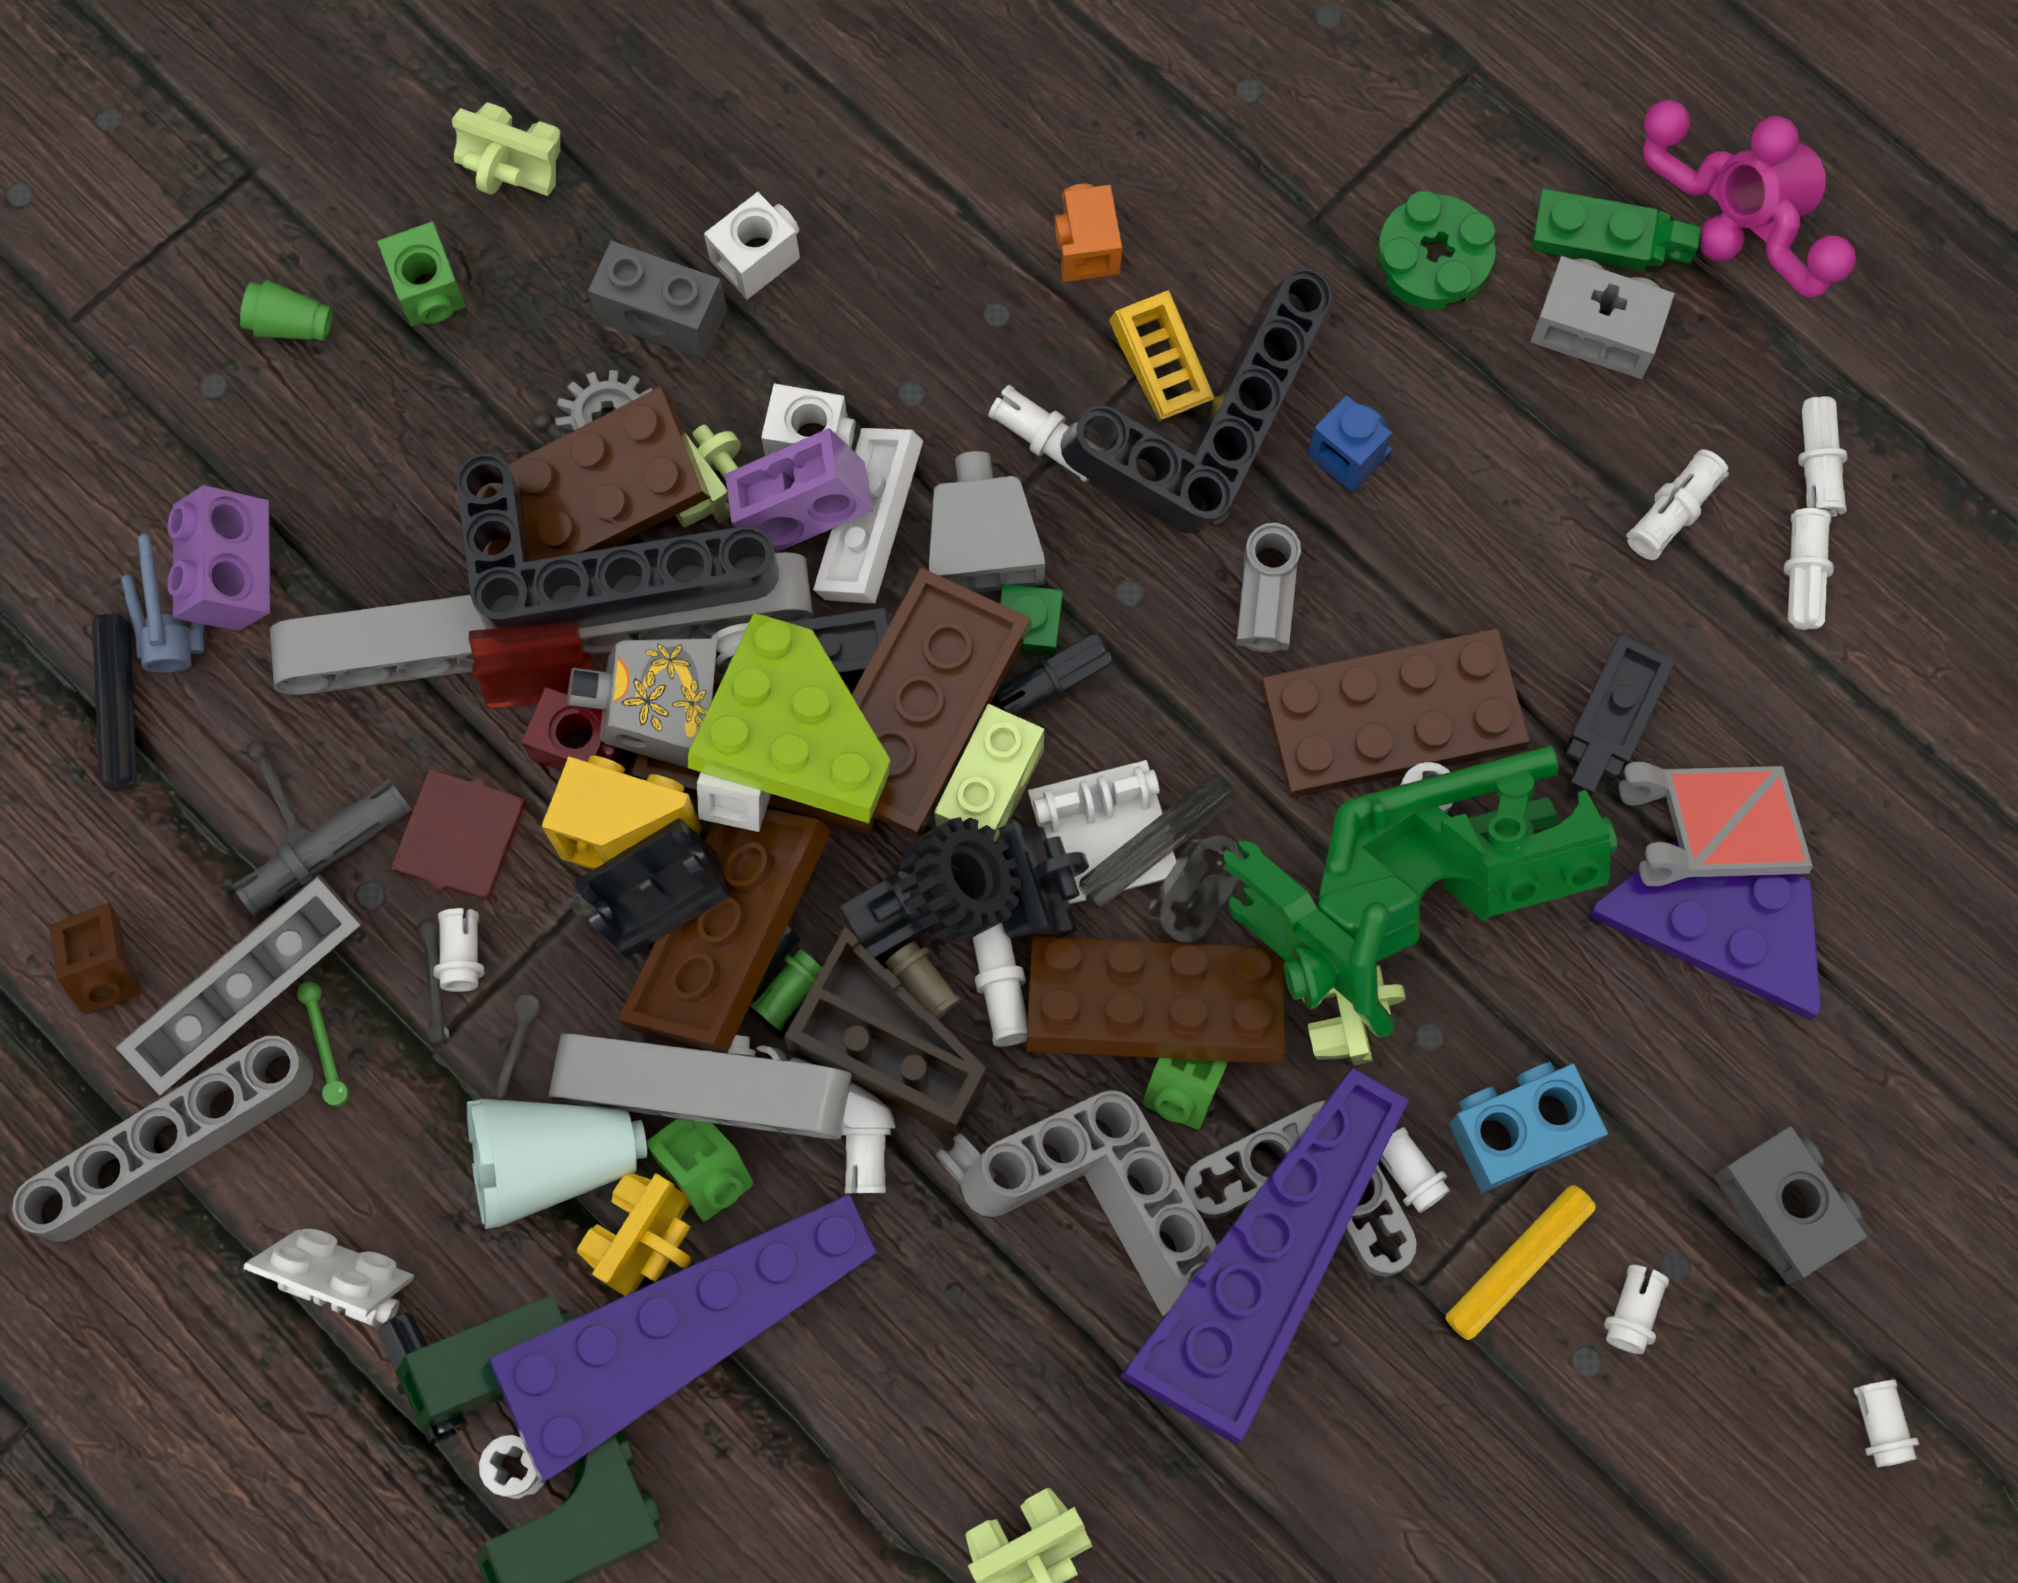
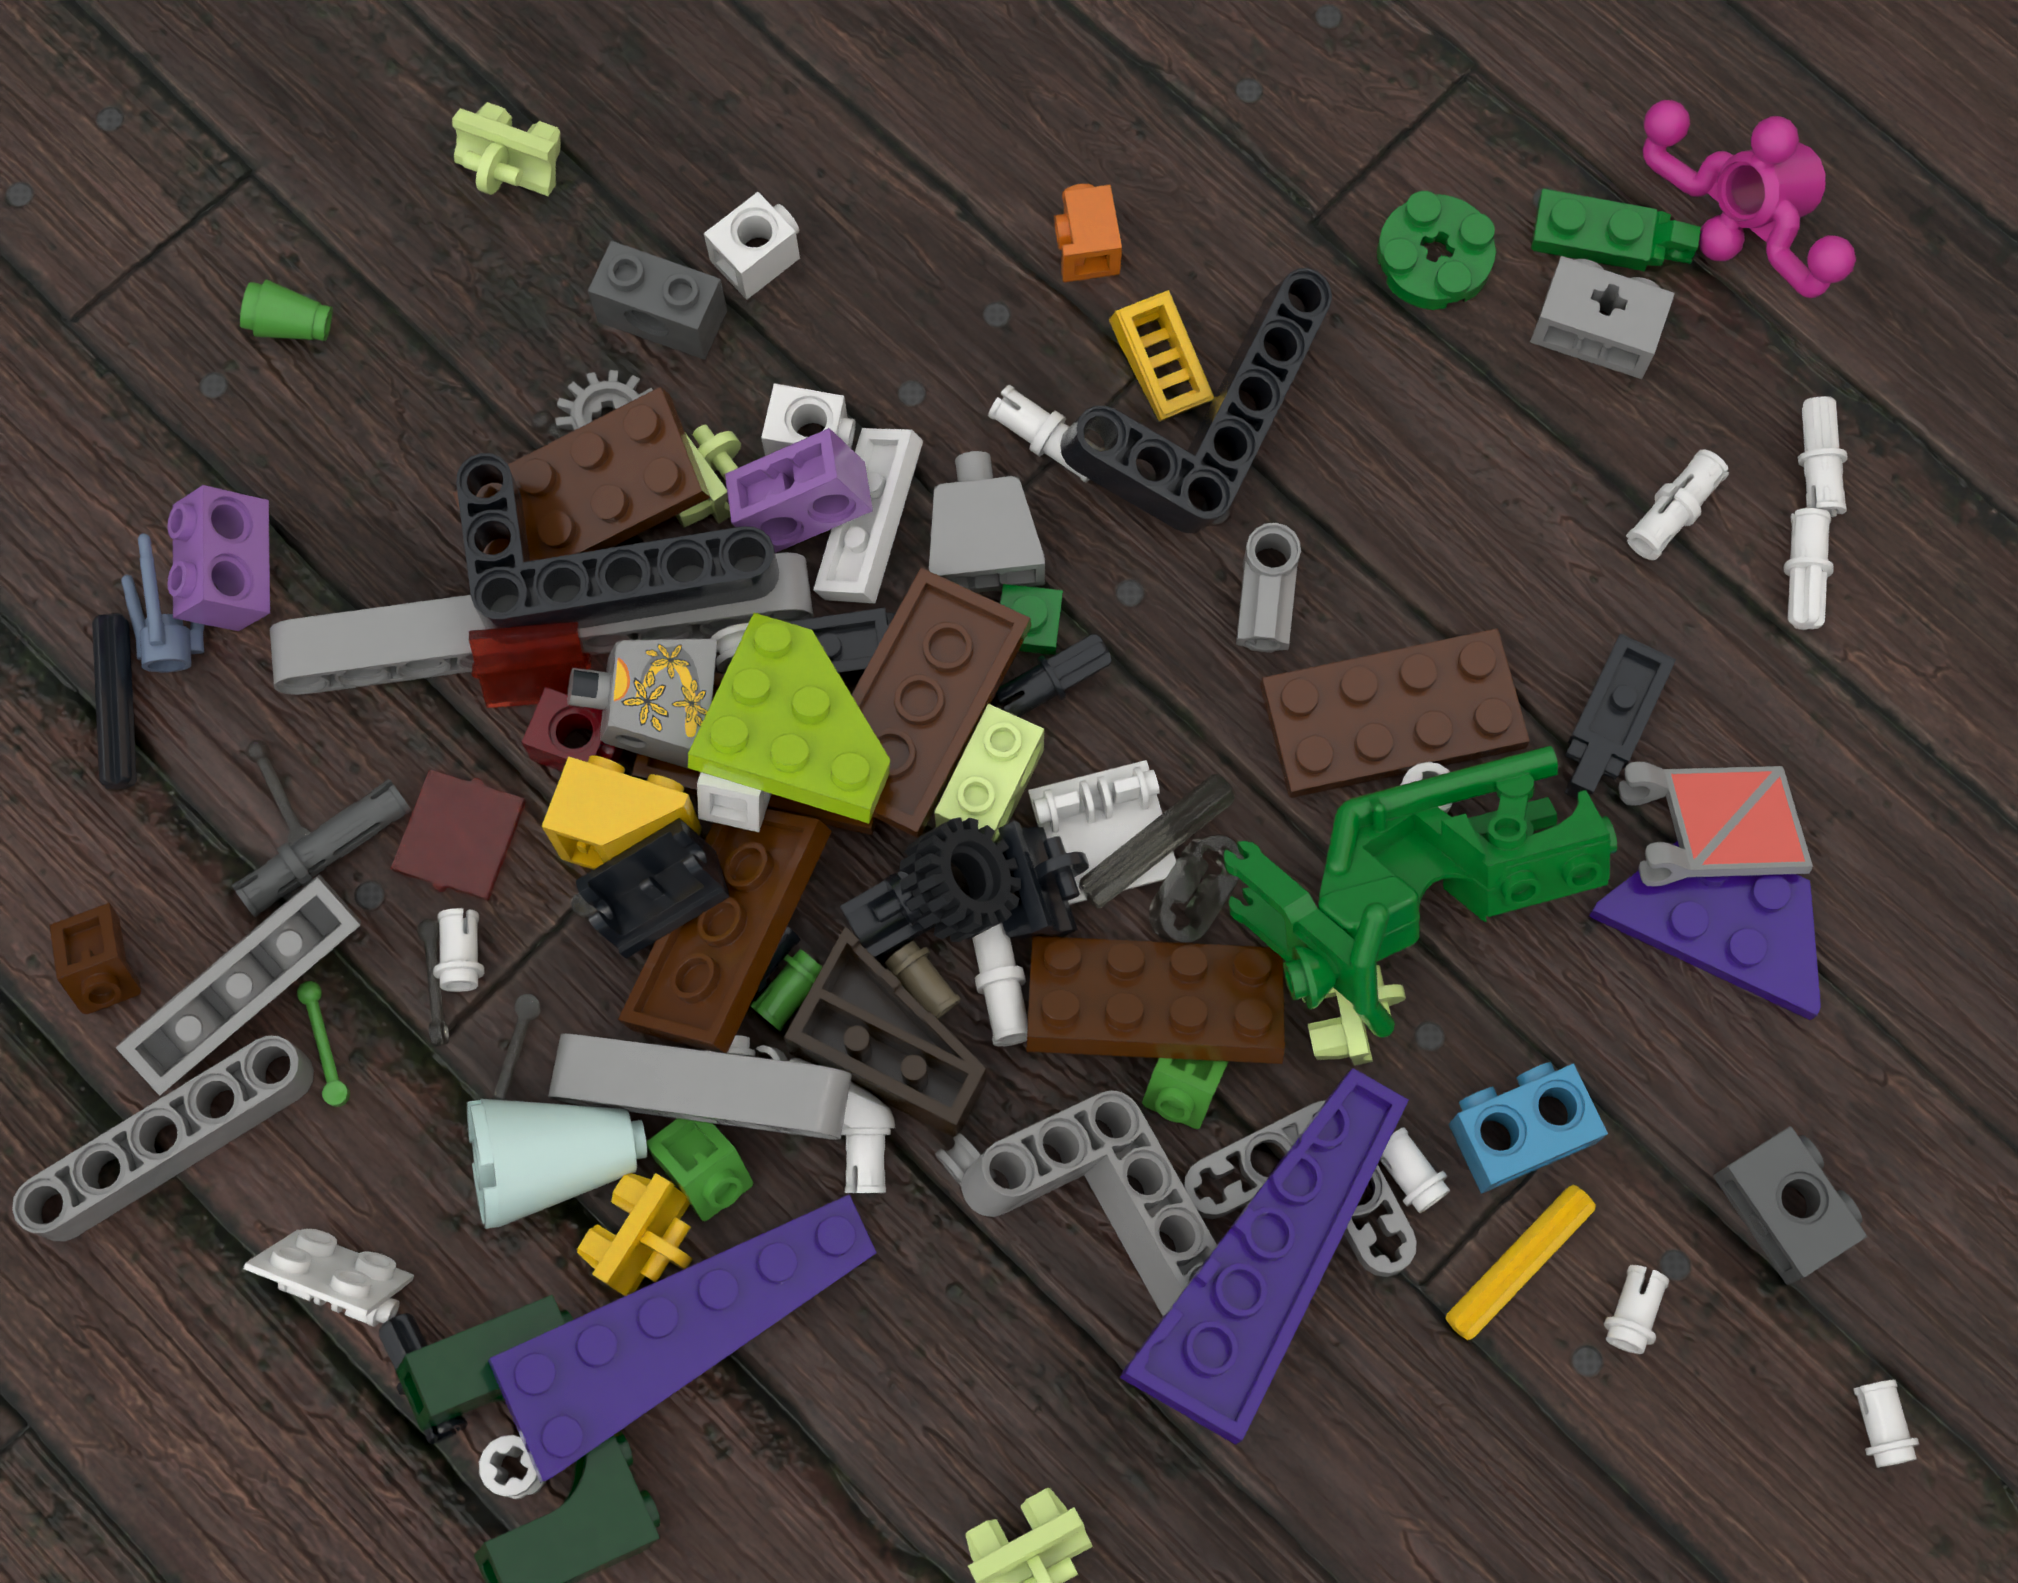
bright green brick [377,221,466,327] -> none
blue brick [1308,395,1392,493] -> none

